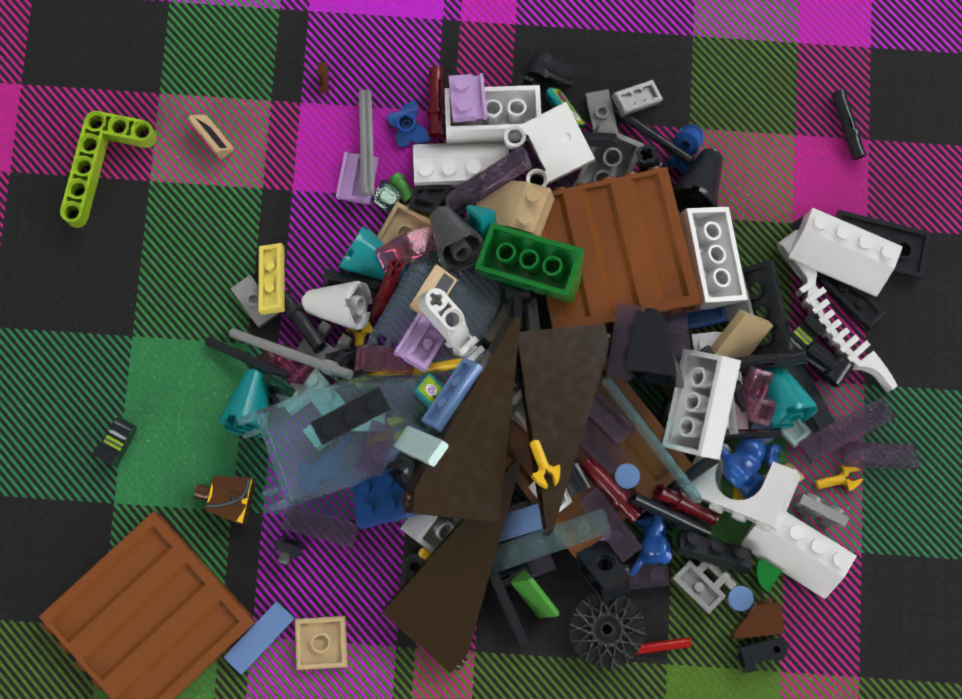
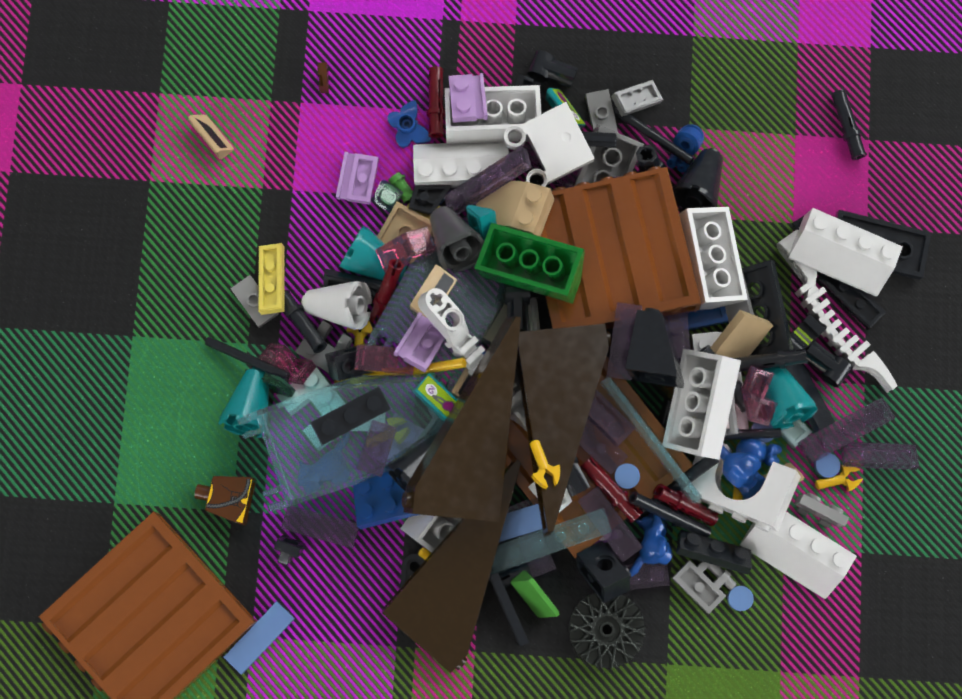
lime beam [60,111,157,228] -> none
black leg [92,417,137,467] -> none
light grey bar [229,328,353,380] -> none
tan tile [295,616,348,670] -> none
light grey axle [359,89,375,196] -> none
light aqua tile [393,426,449,467] -> none
medium blue tile [421,357,483,432] -> none
red bar [636,637,691,655] -> none
reddish brown slope [730,598,785,639] -> none
black leg [736,638,788,673] -> none
green tile [755,558,781,593] -> none
none -> medium blue tile [814,453,840,478]

